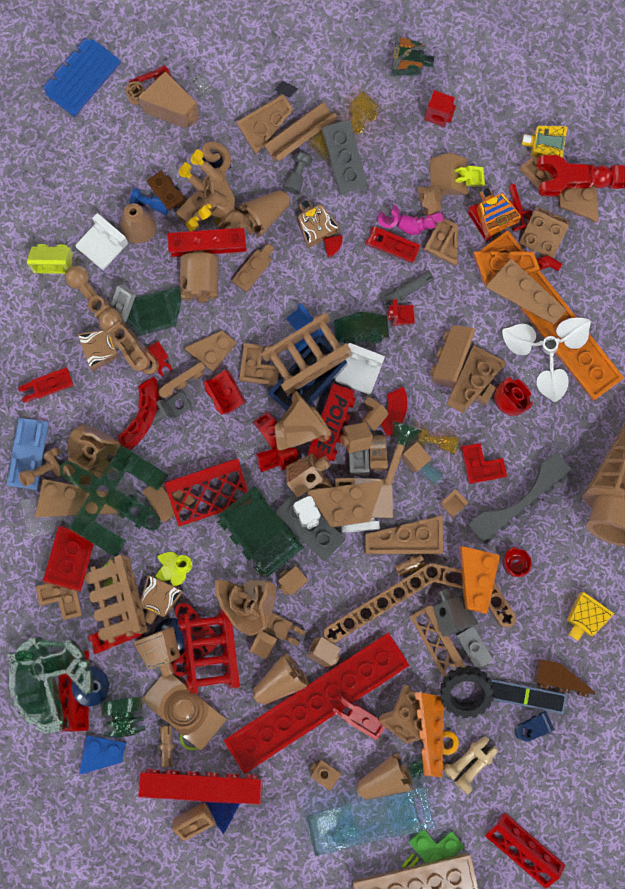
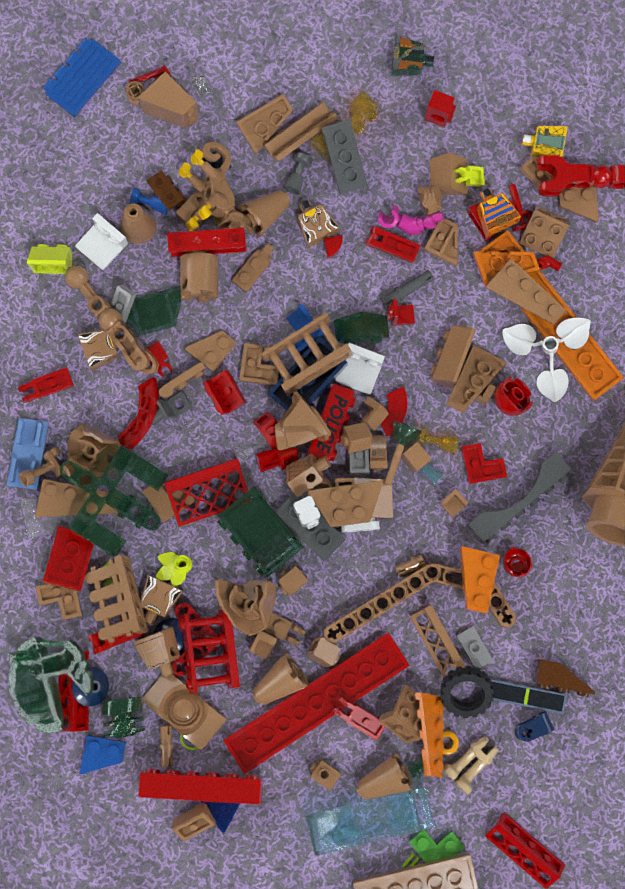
black piece [274,81,298,98] -> none
medium nougat wing [365,515,443,554] -> none
dark grey torso [434,588,478,637] -> none
yellow torso [567,592,614,641] -> none

